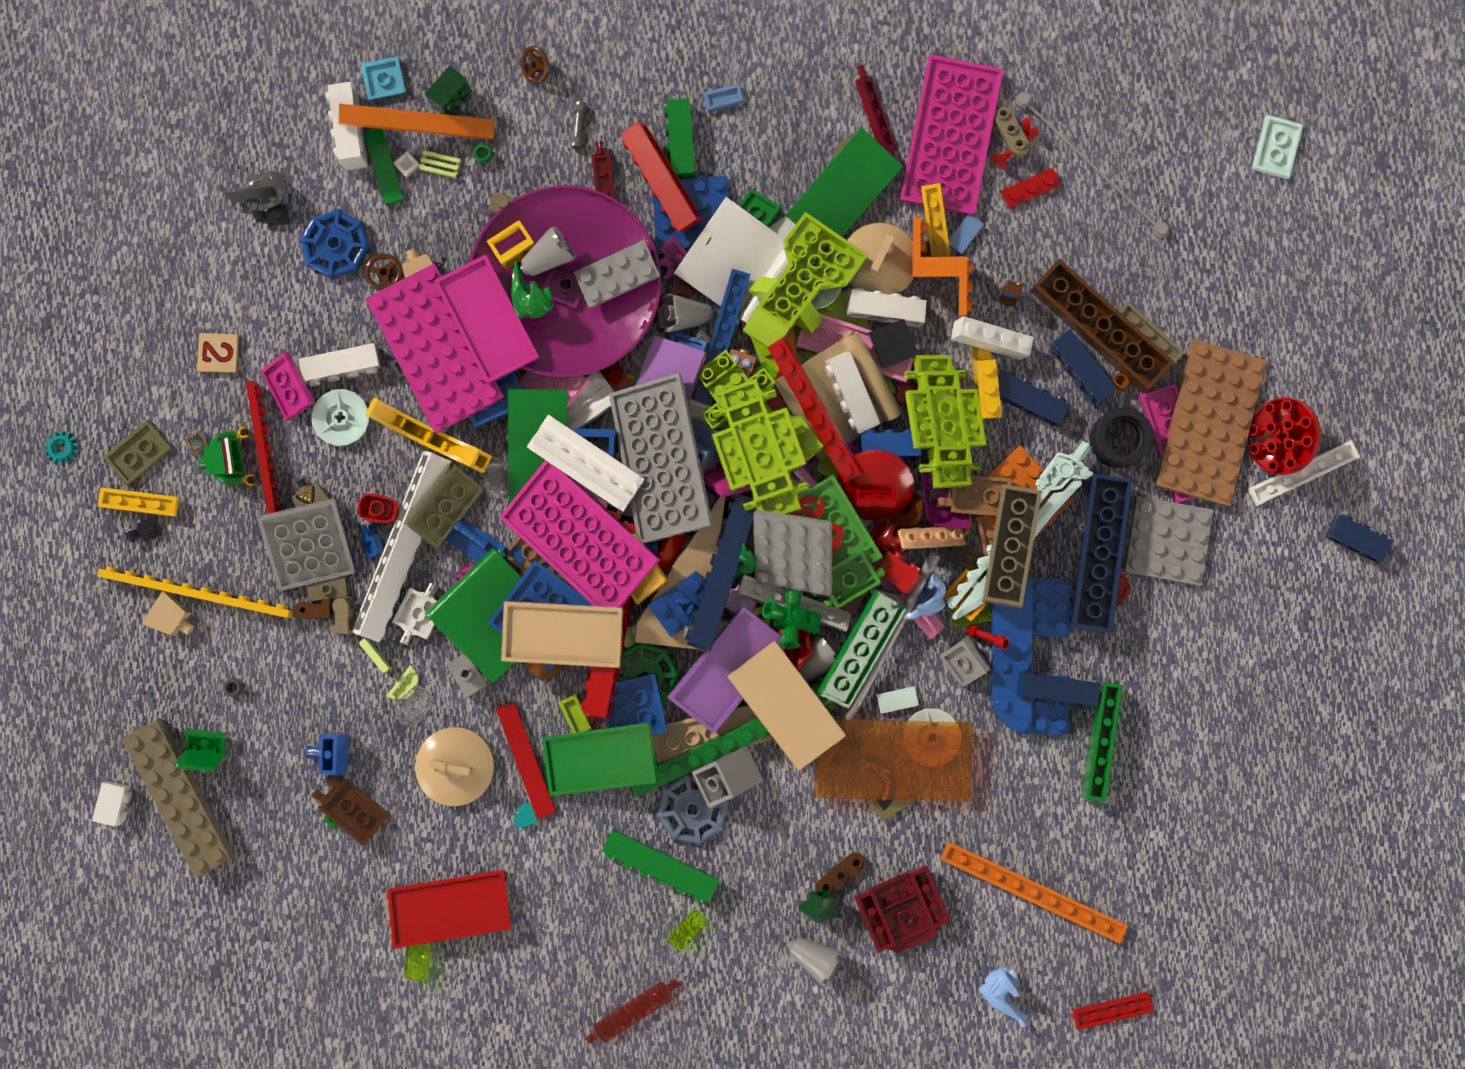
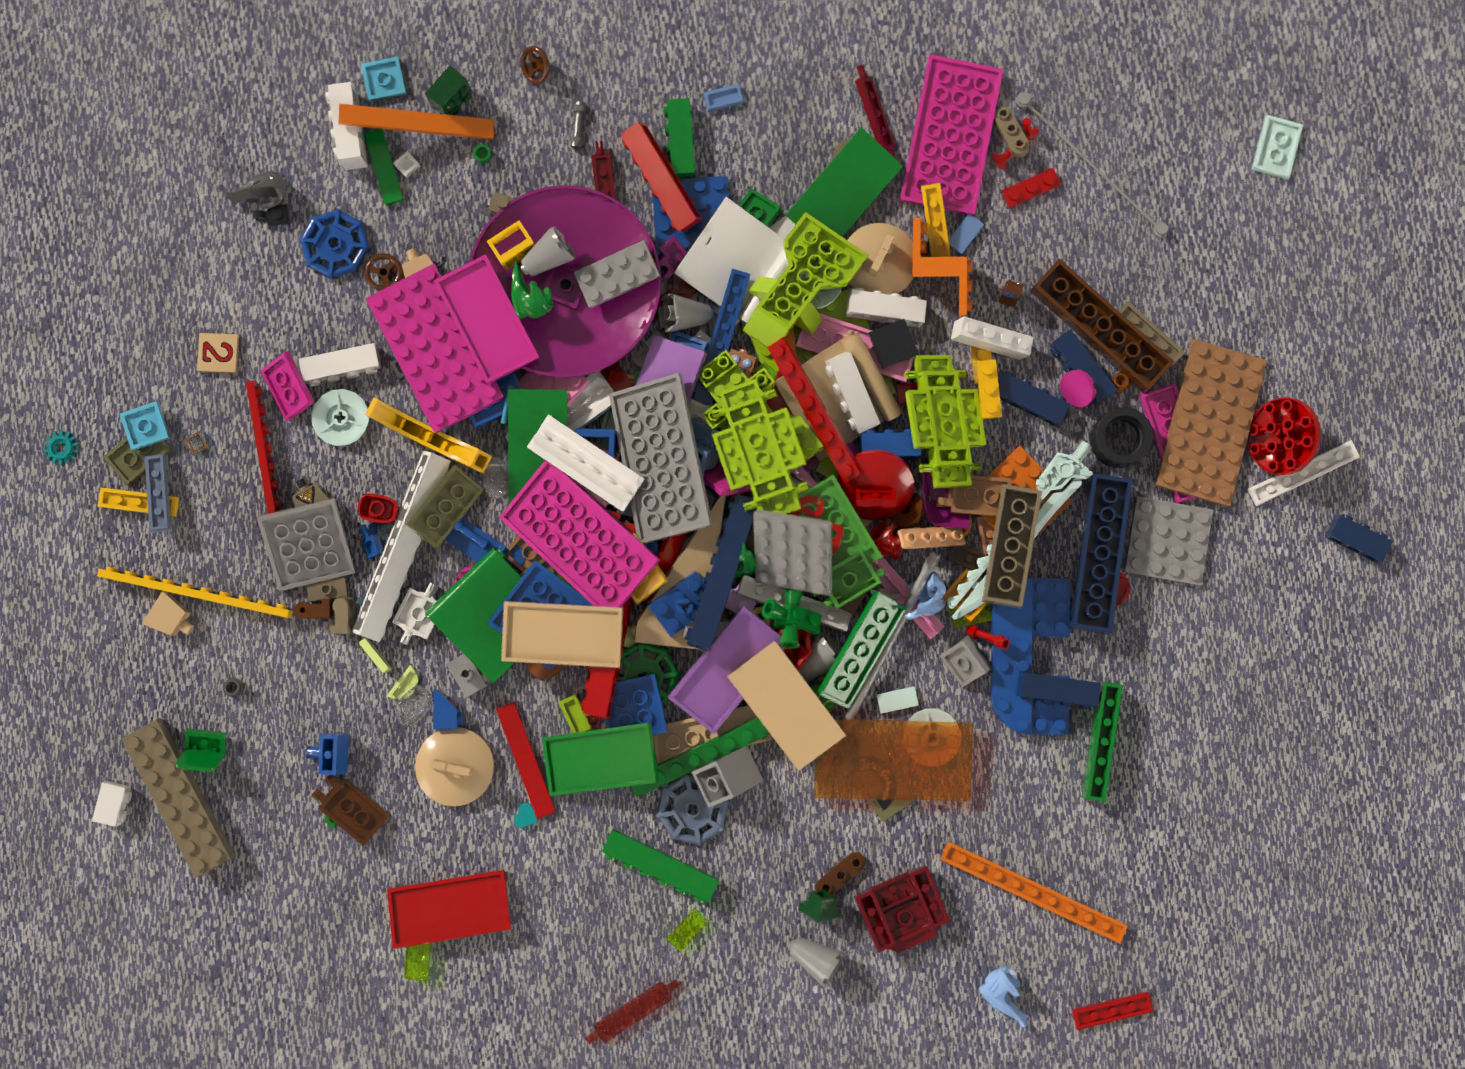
black plate [125,516,164,542] -> none
green torso [198,427,256,486] -> none
yellowish green tile [419,150,461,179] -> none
red brick [875,551,924,594] -> none
none -> medium azure tile [120,401,170,451]
none -> sand blue tile [145,454,171,533]
none -> blue slope [433,690,463,729]
none -> dark azure piece [501,386,513,424]
none -> dark pink tile [1060,369,1097,407]

